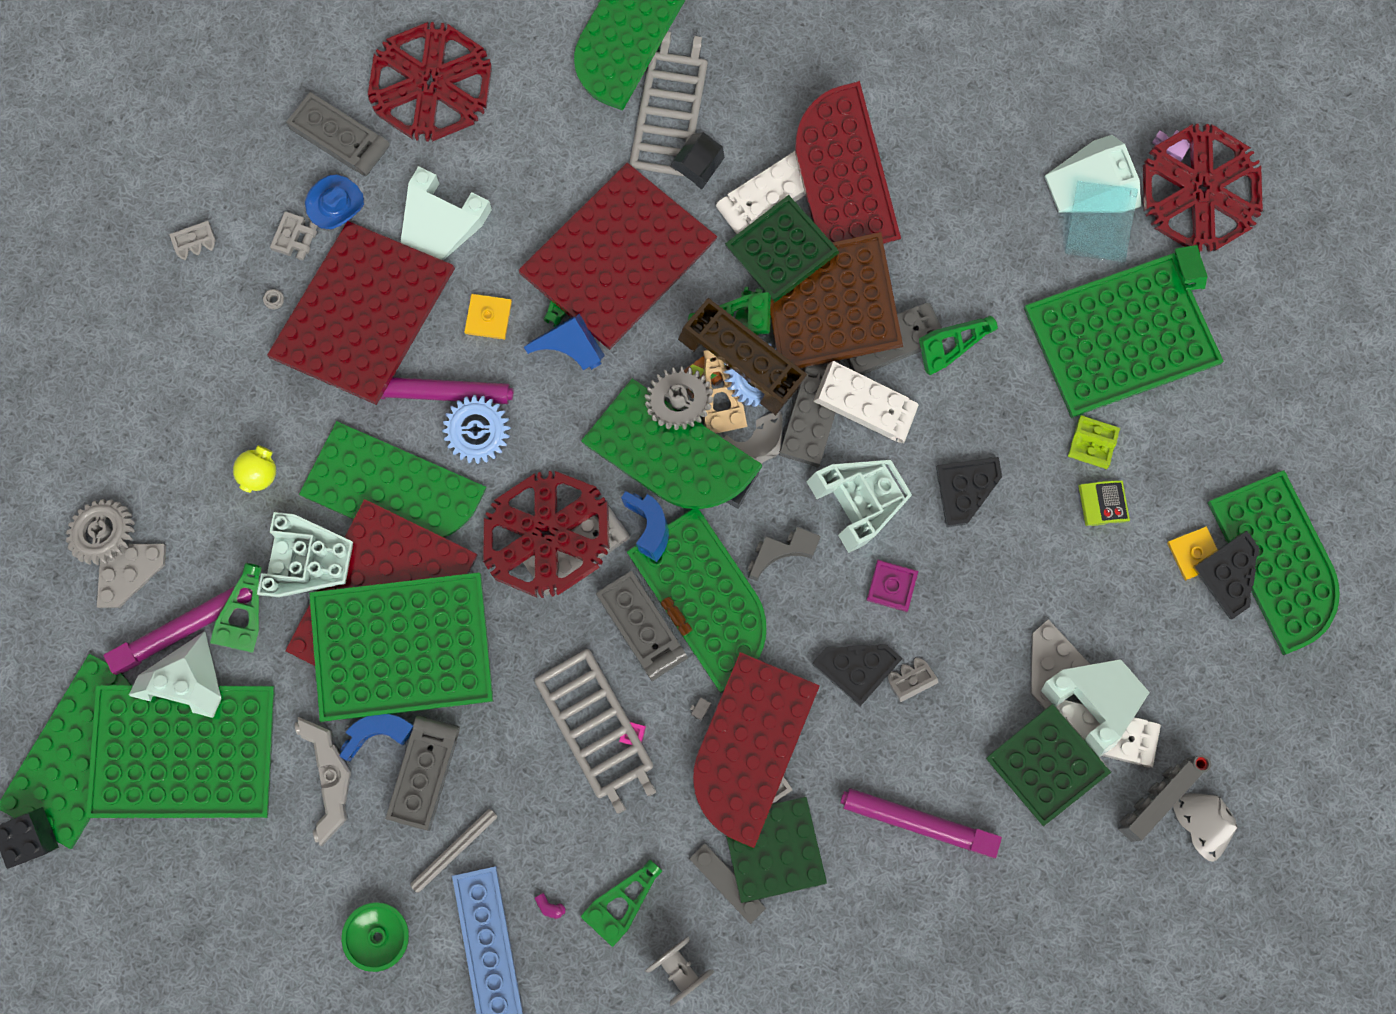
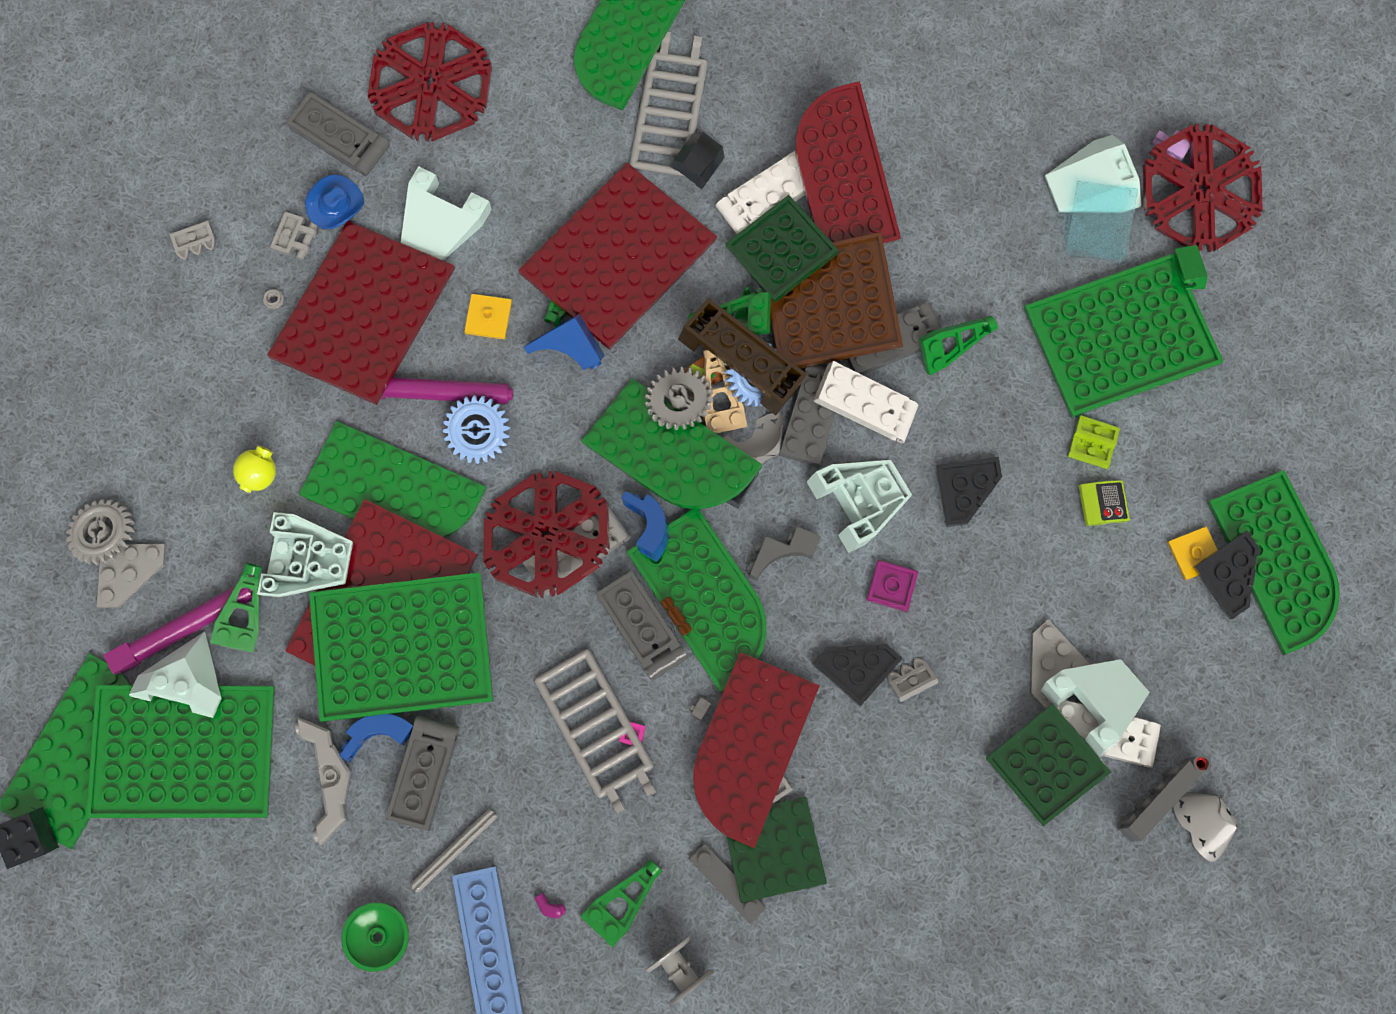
magenta brick [840,788,1002,859] -> none

